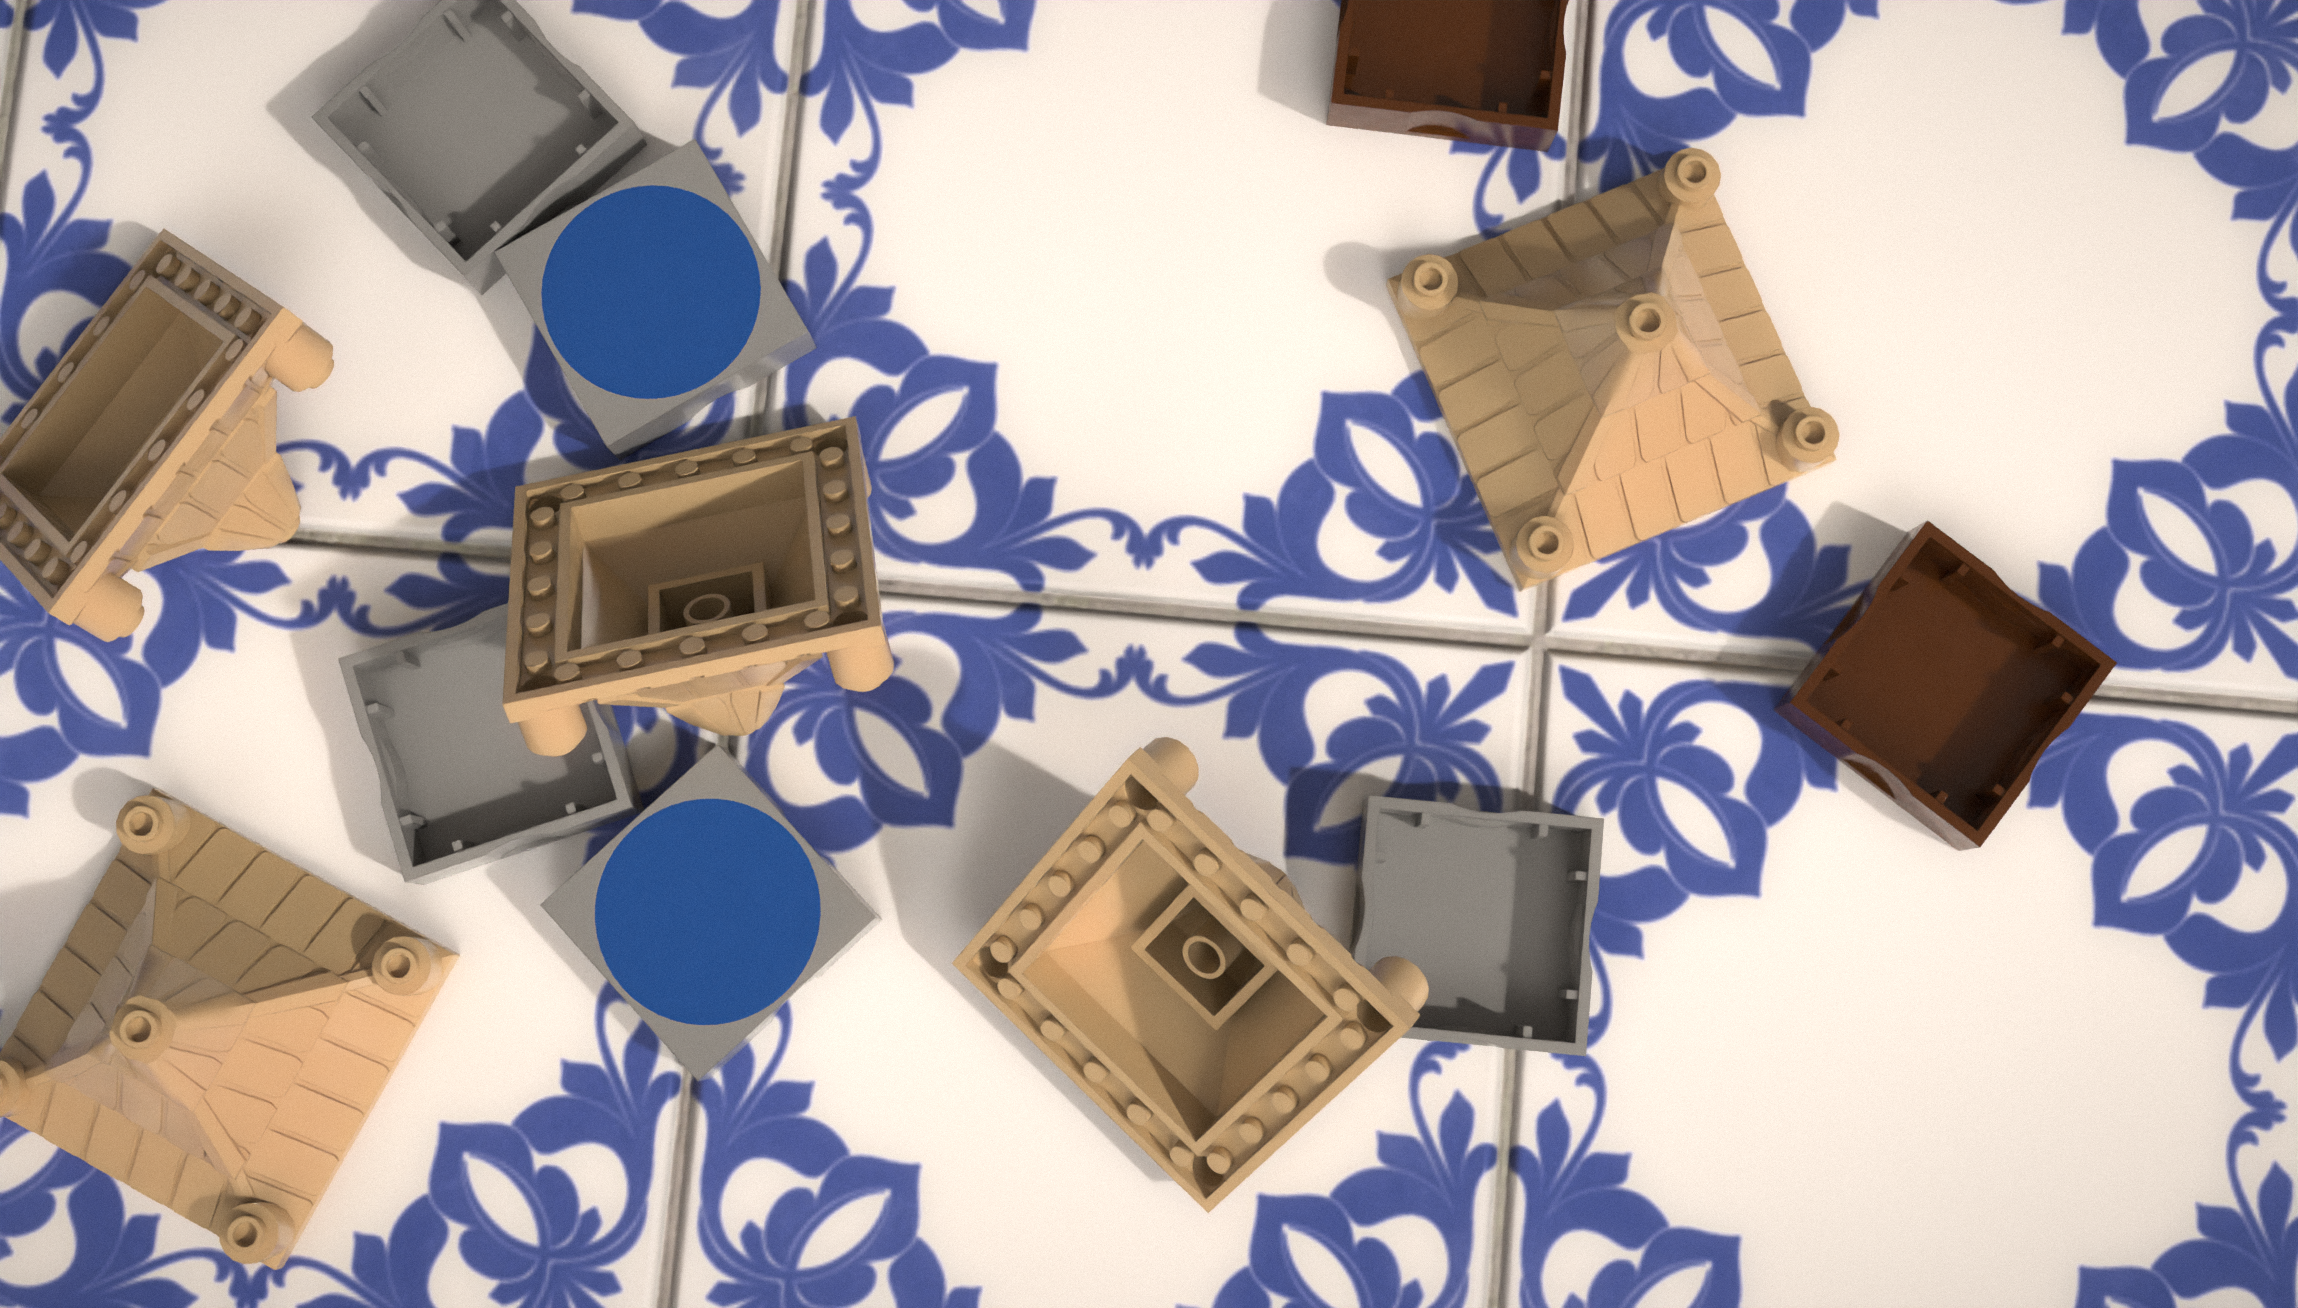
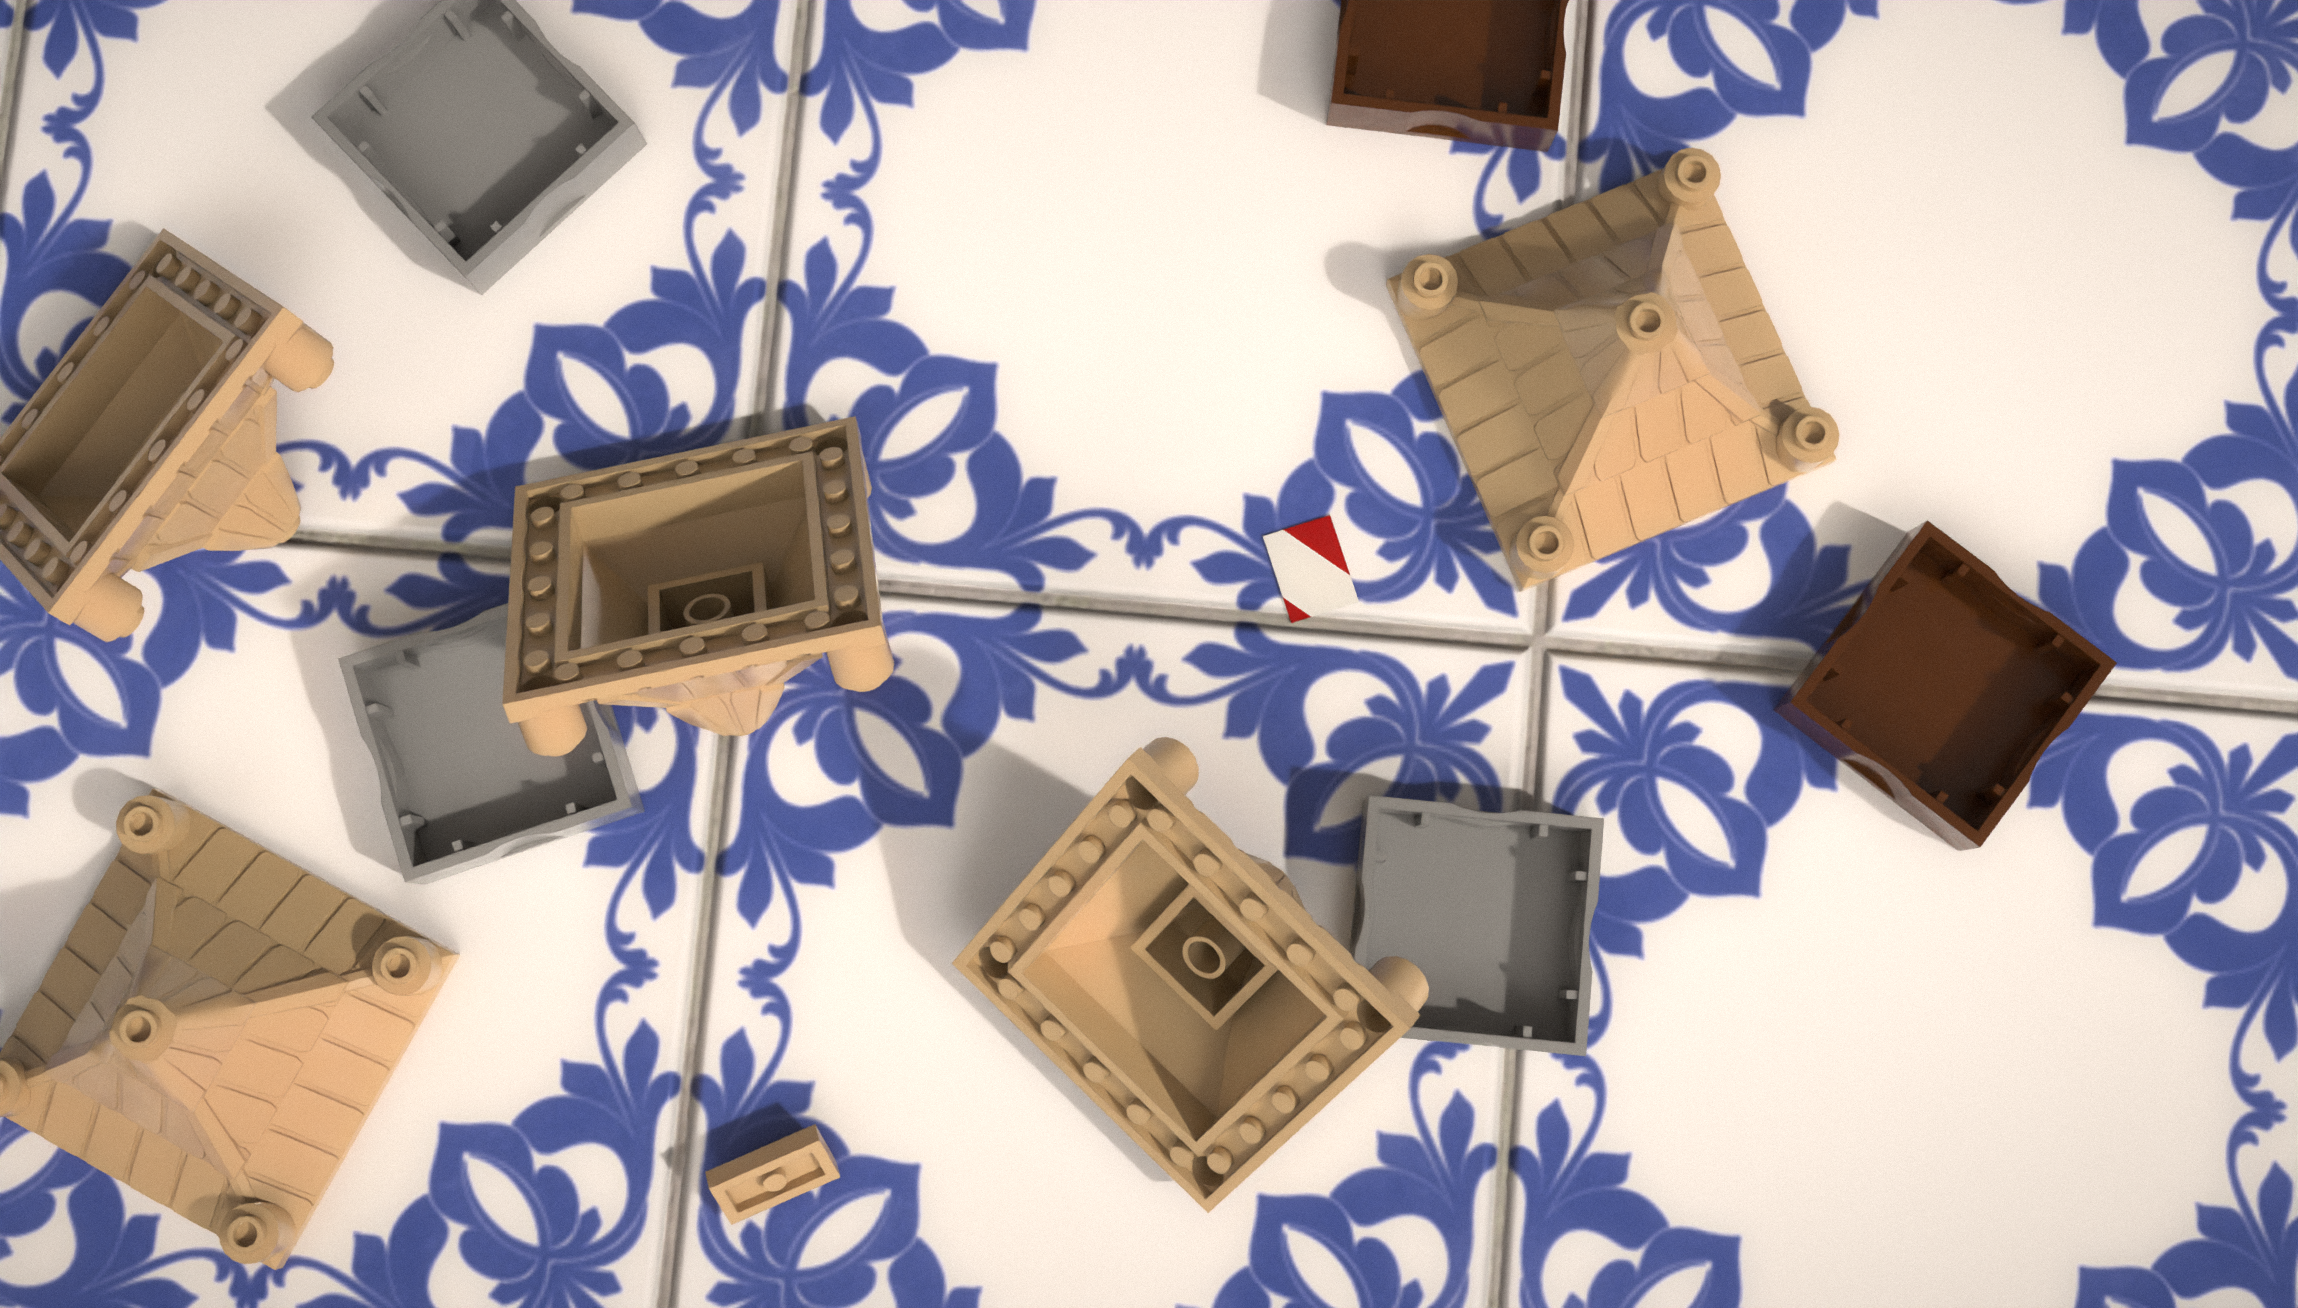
blue tile [494,139,817,460] -> none
blue tile [540,744,882,1081] -> none
none -> tan plate [705,1124,840,1225]
none -> white sticker [1263,515,1359,623]

